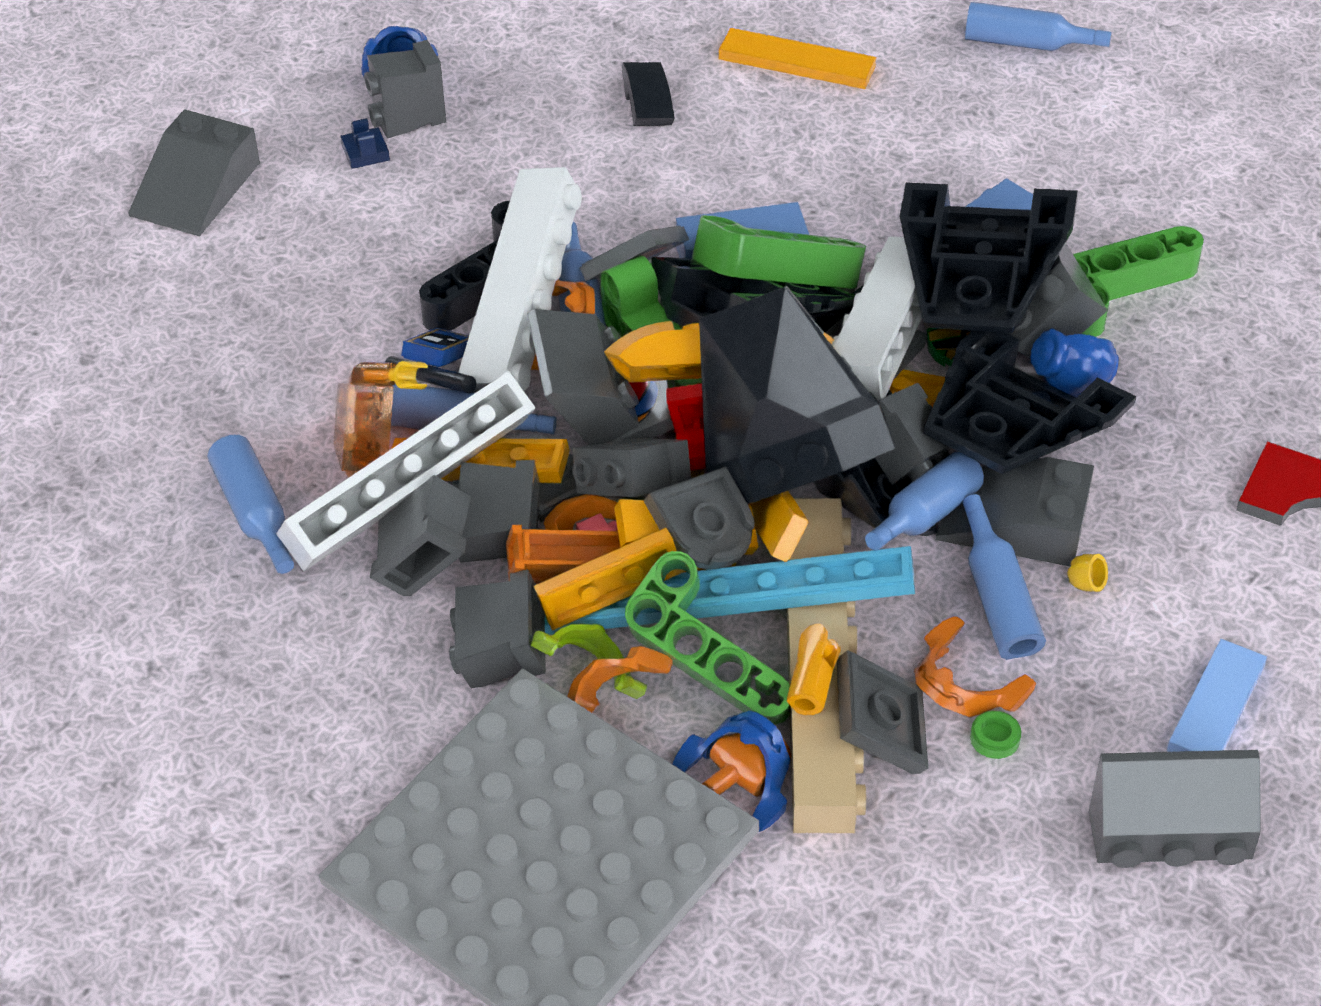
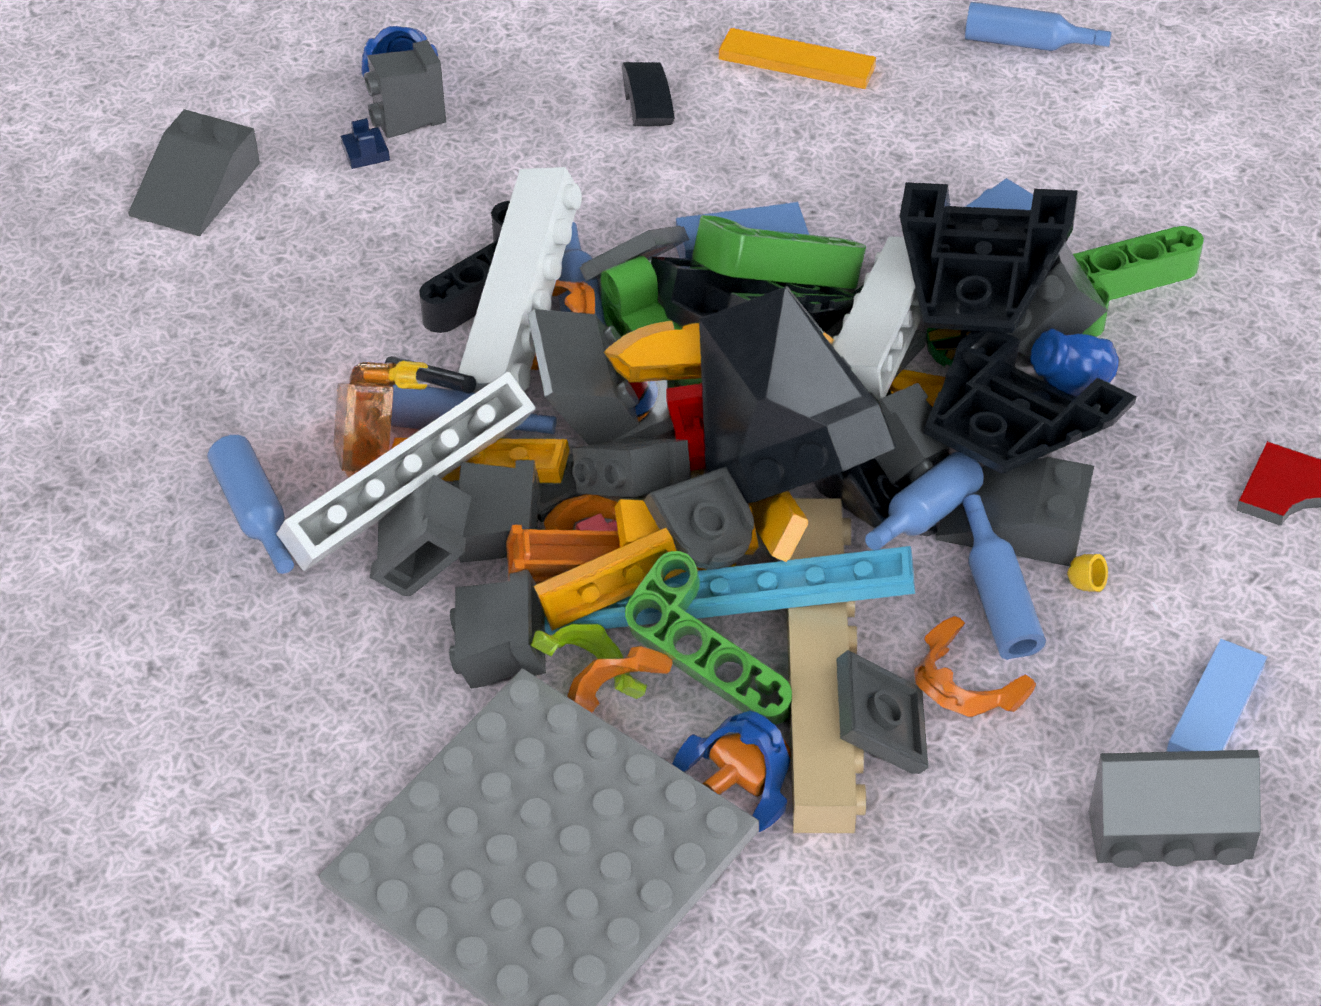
blue tile [401,328,469,367] -> none
light orange bar [786,624,841,715] -> none
bright green tile [970,711,1022,759] -> none

